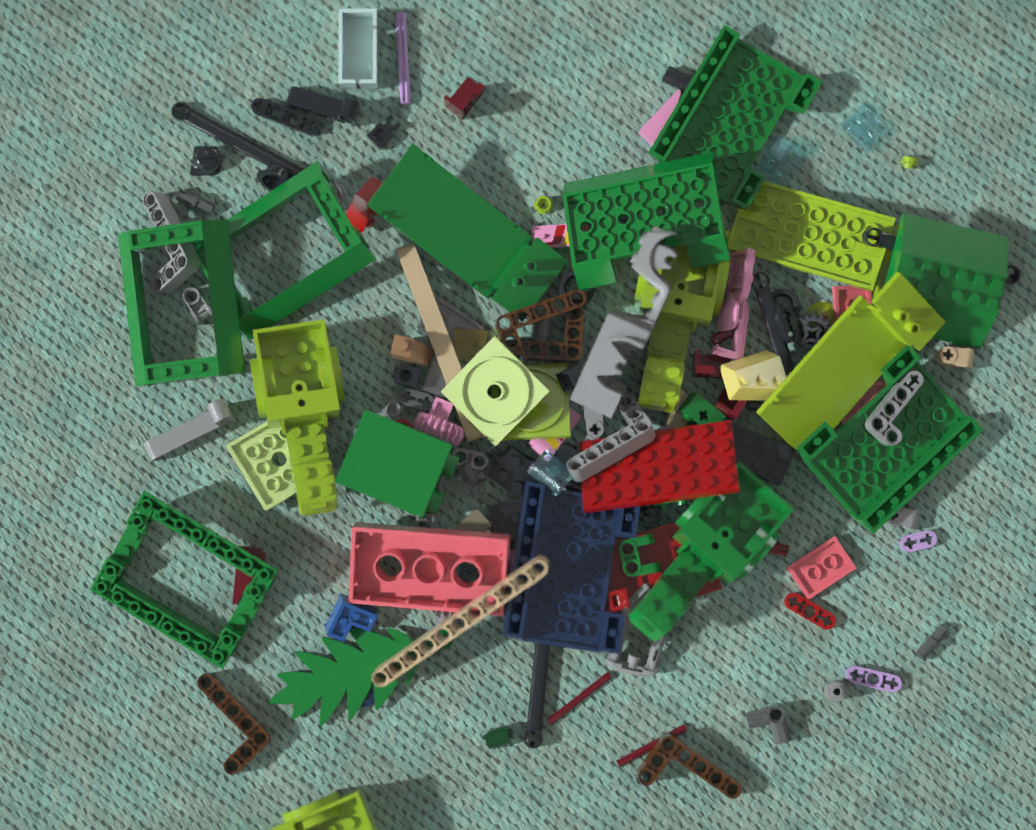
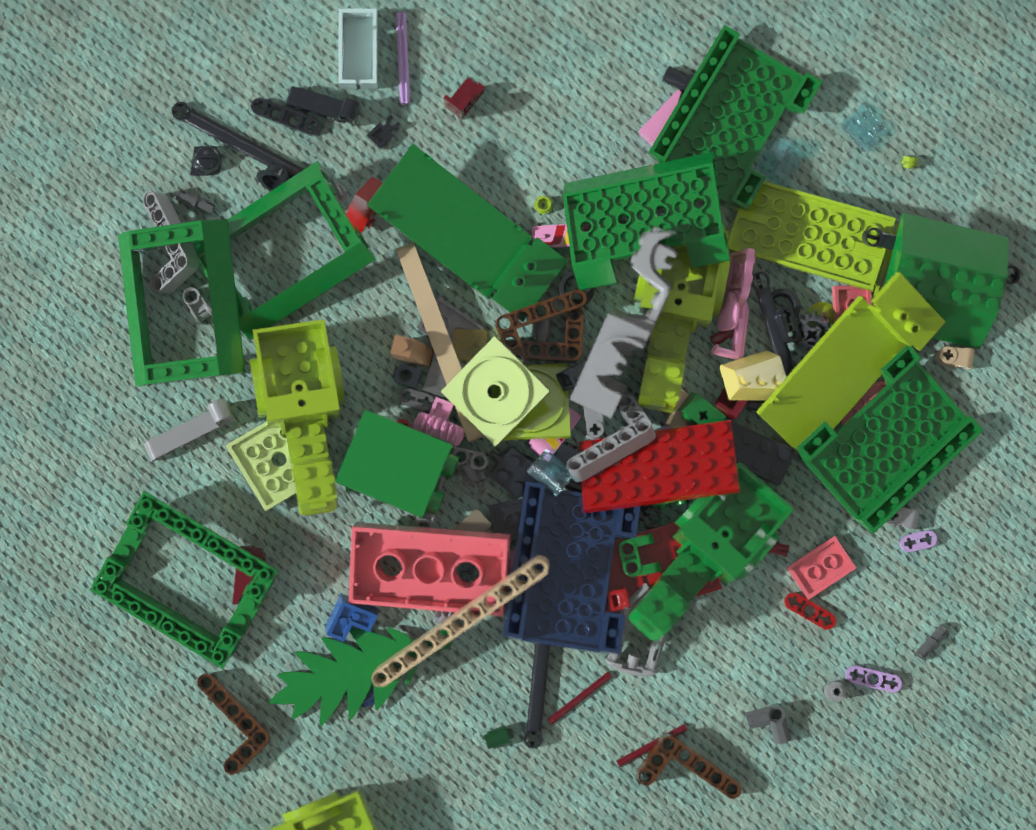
light grey plate [382,398,405,421] -> none
dark red panel [691,350,731,379] -> none
light grey beam [865,371,923,446] -> none

